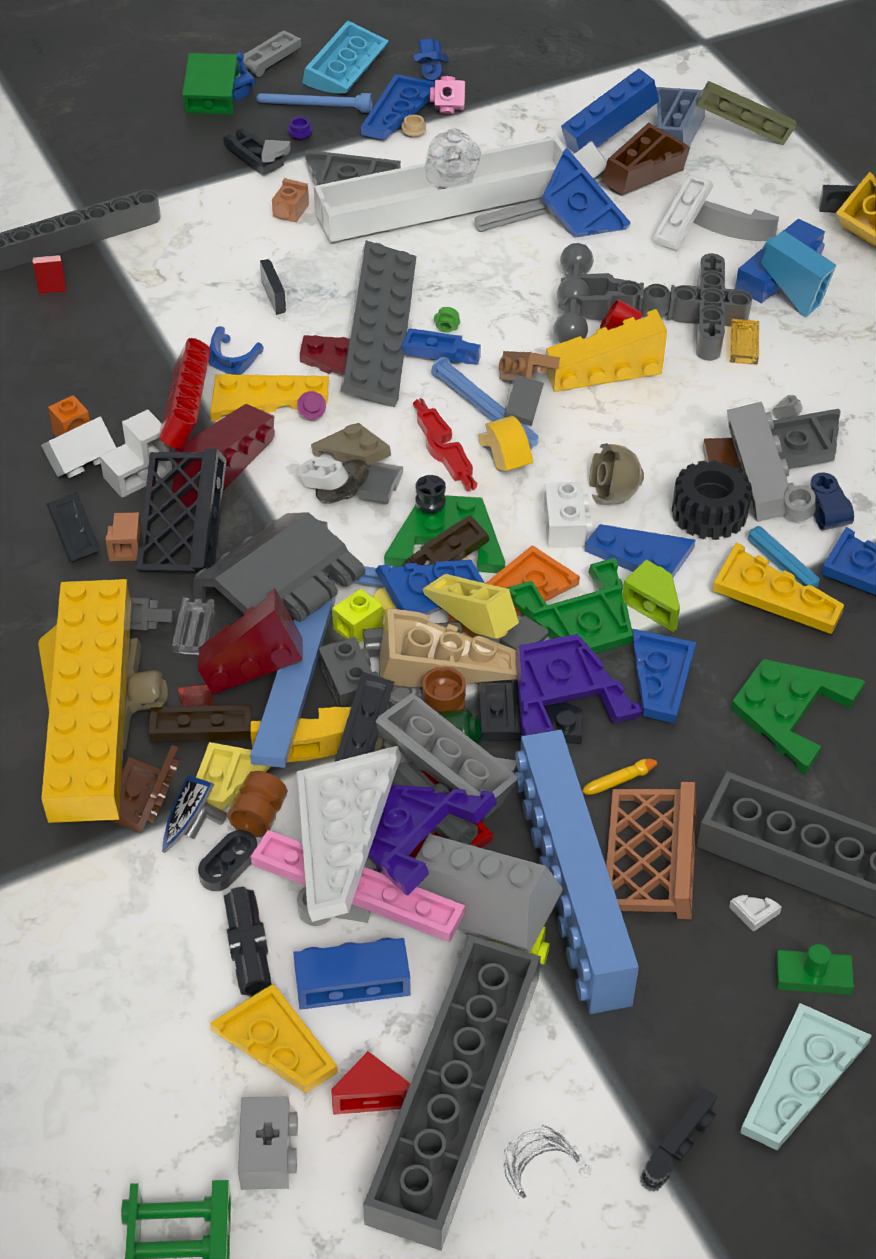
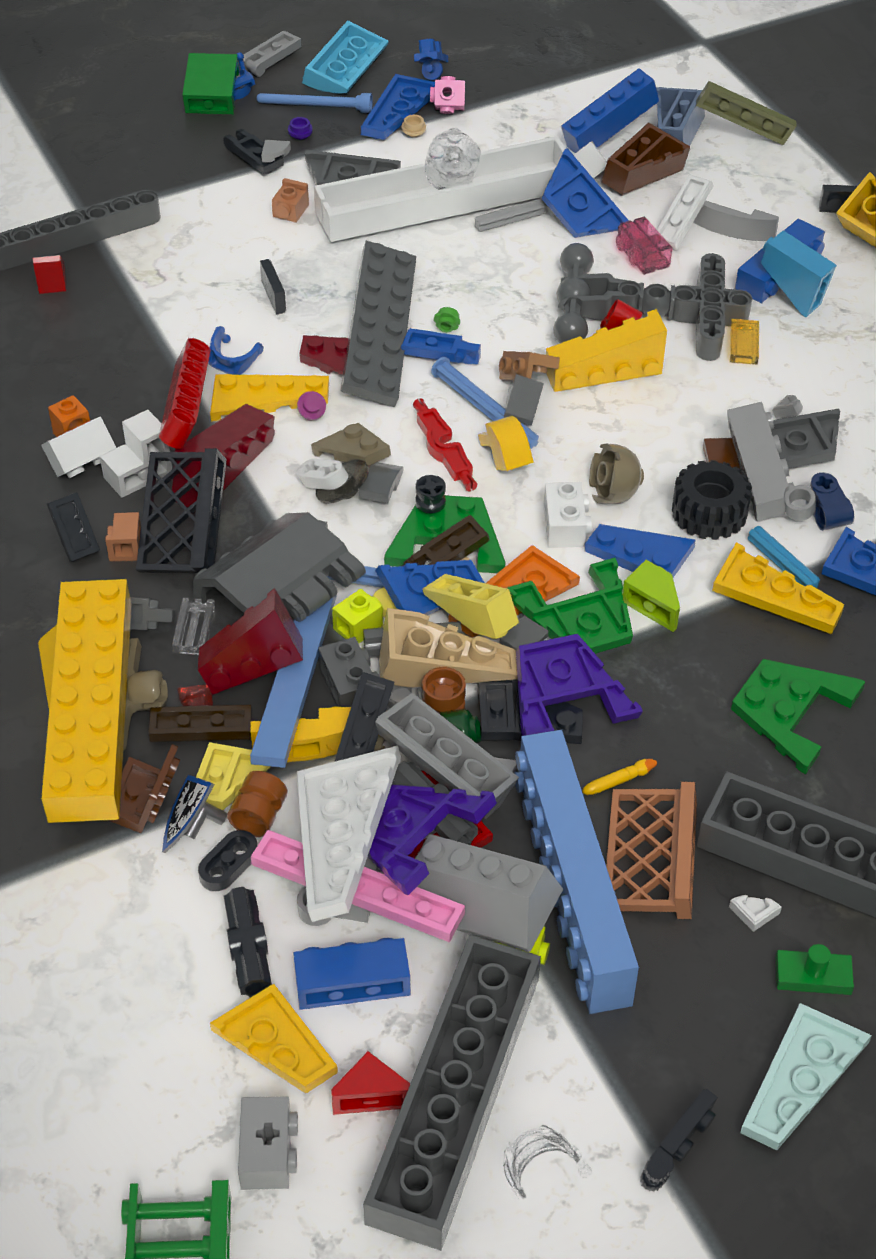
blue wing [632,629,696,724] -> none
none -> clear pink brick [616,216,672,275]

